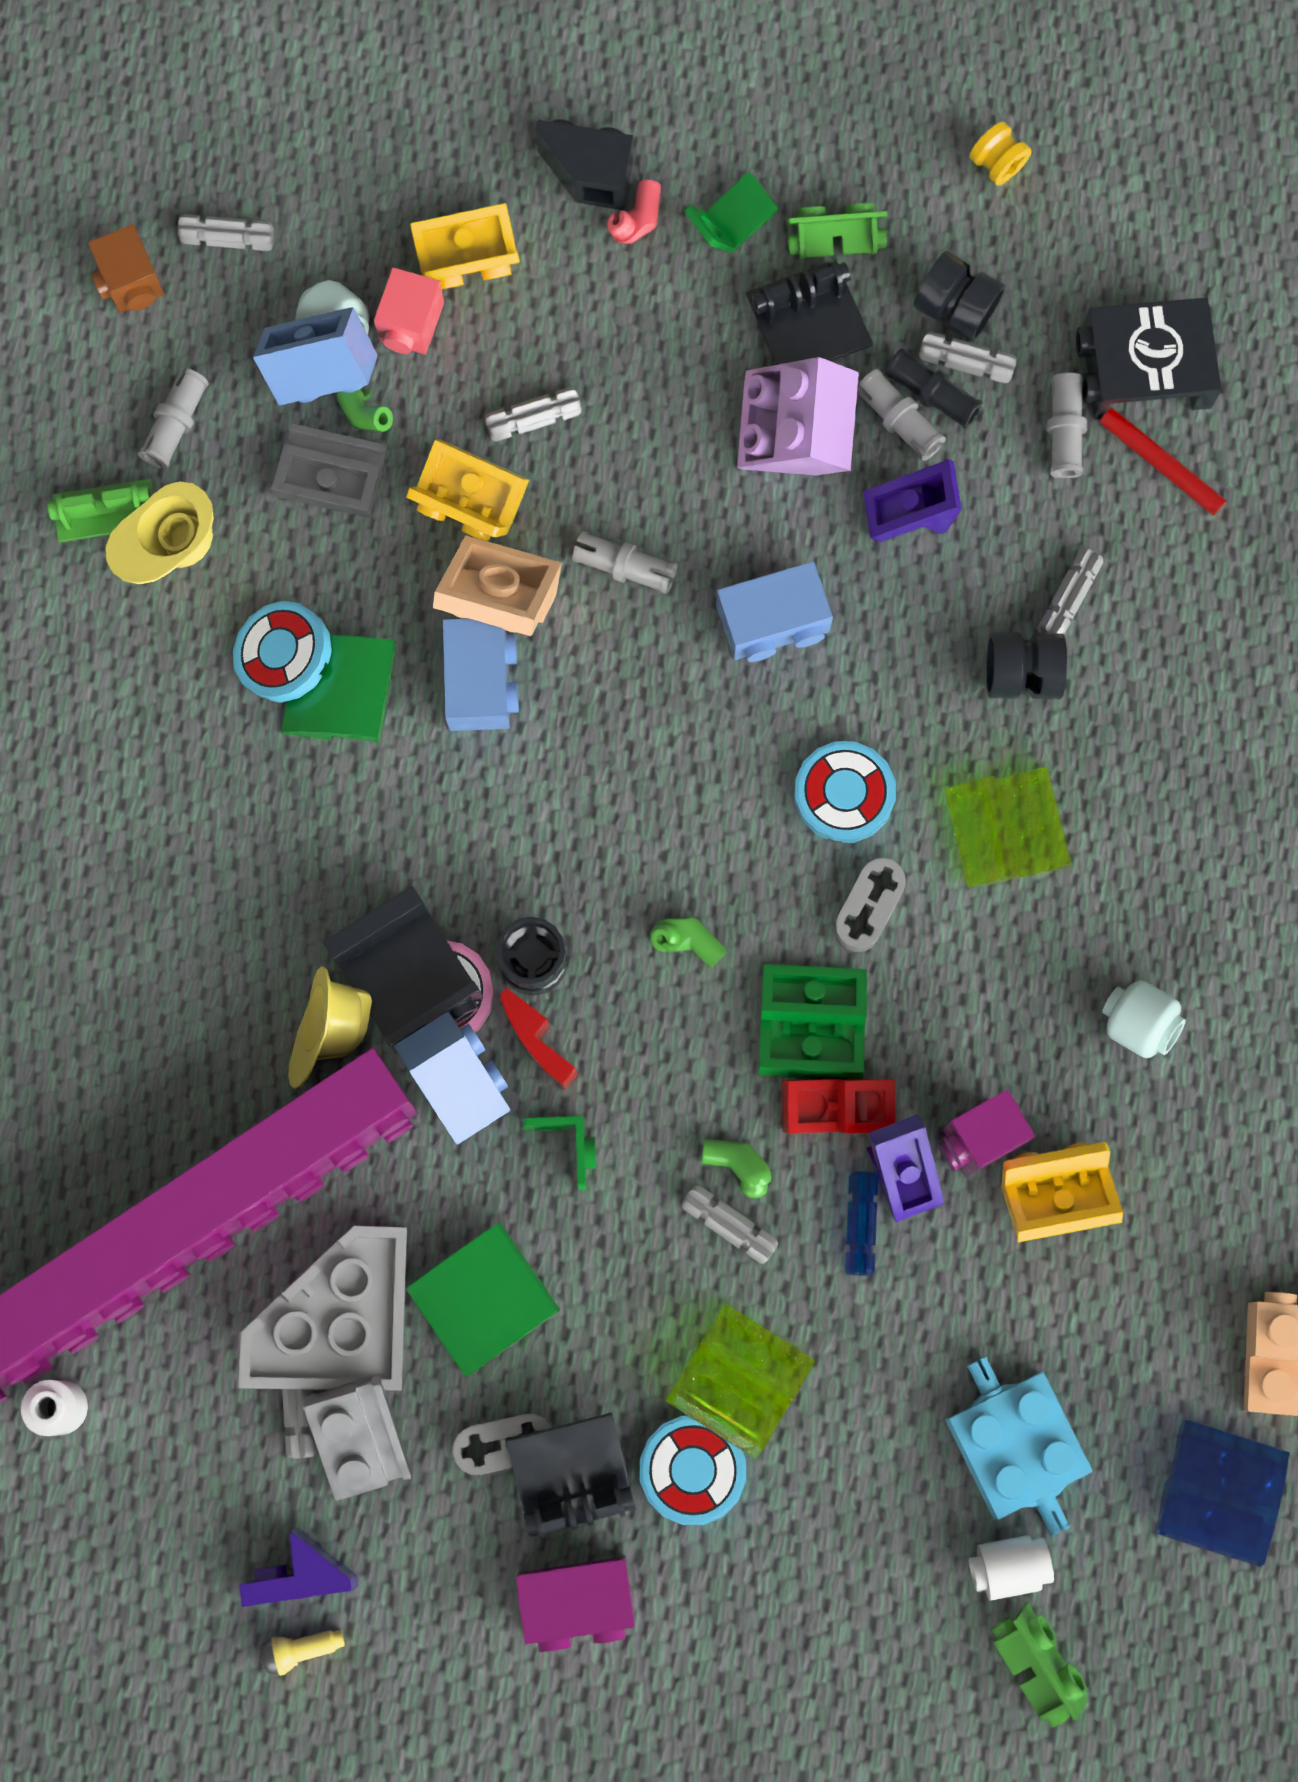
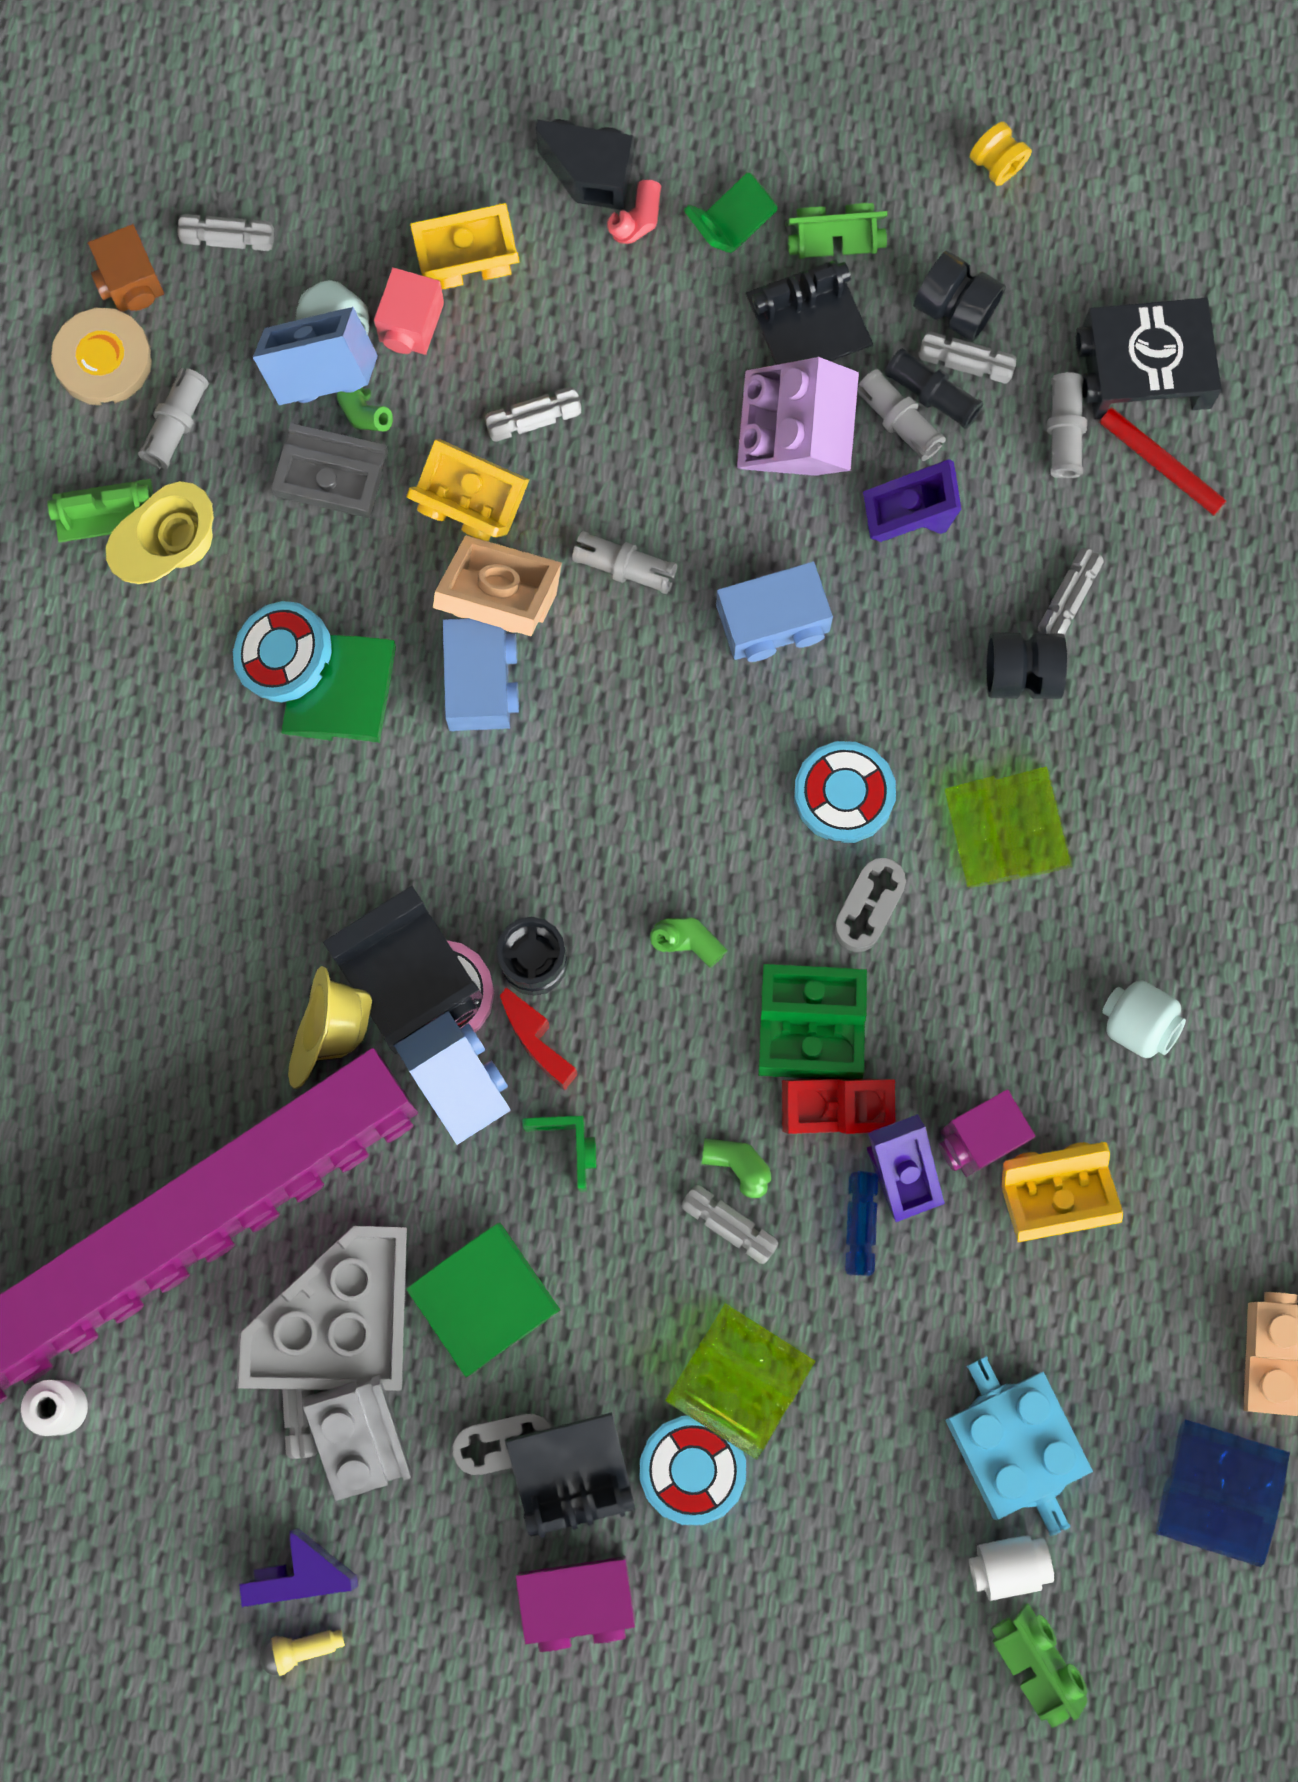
none -> tan tile [51,308,152,405]

